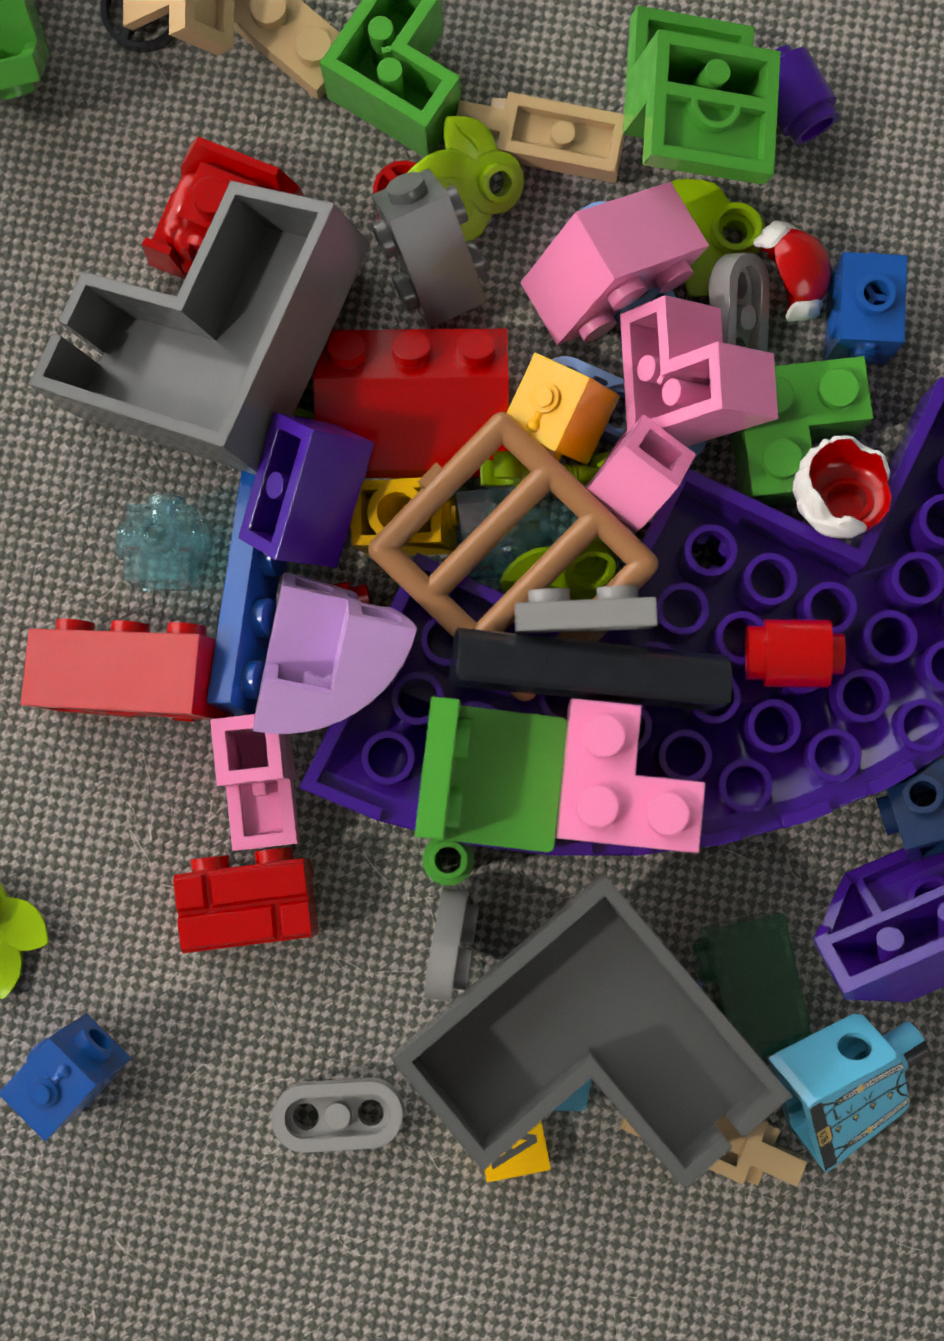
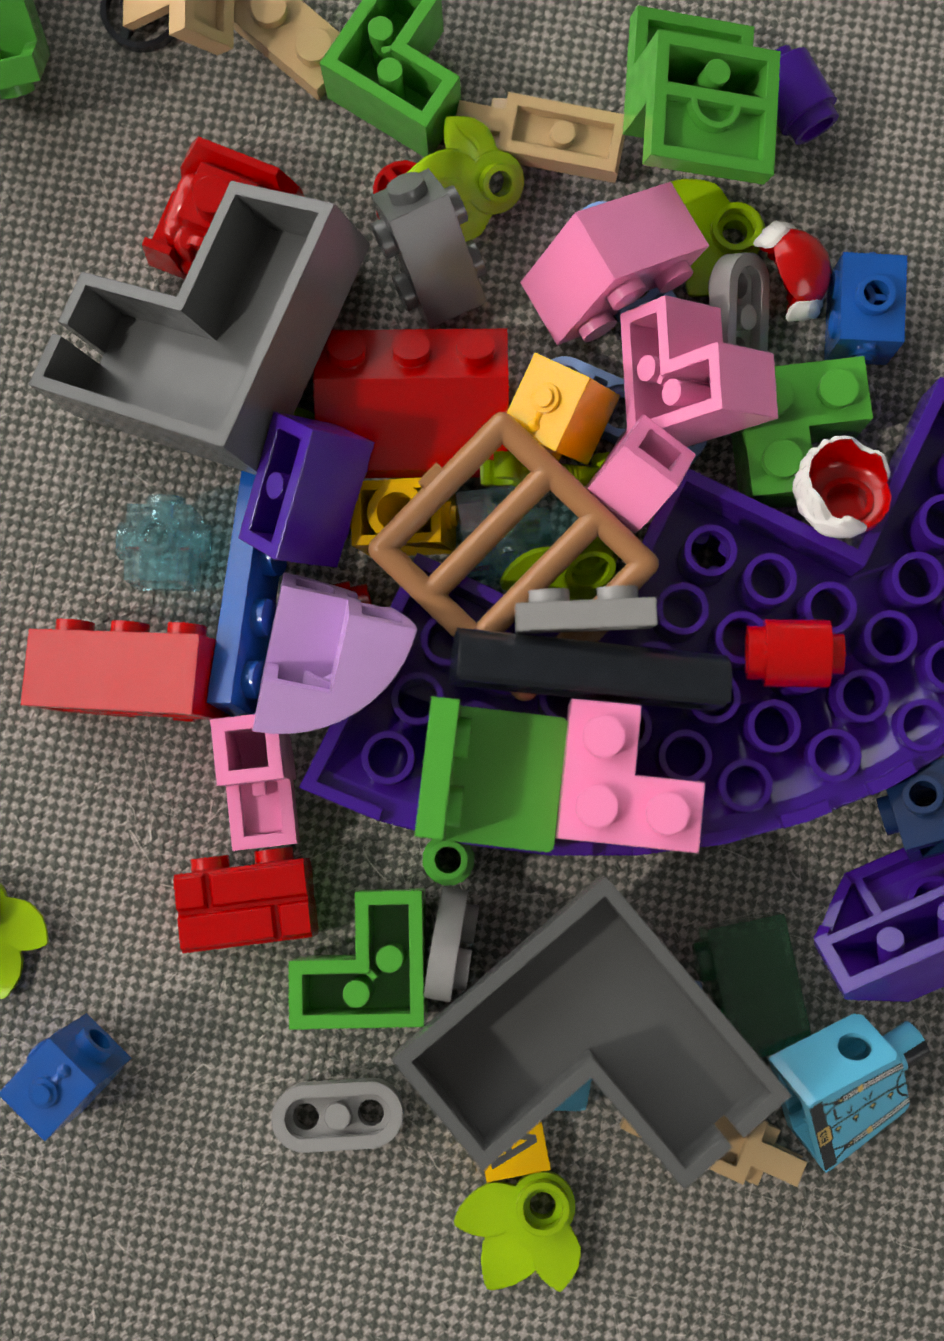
none -> bright green brick [288,888,428,1030]
none -> lime plate [454,1171,581,1292]

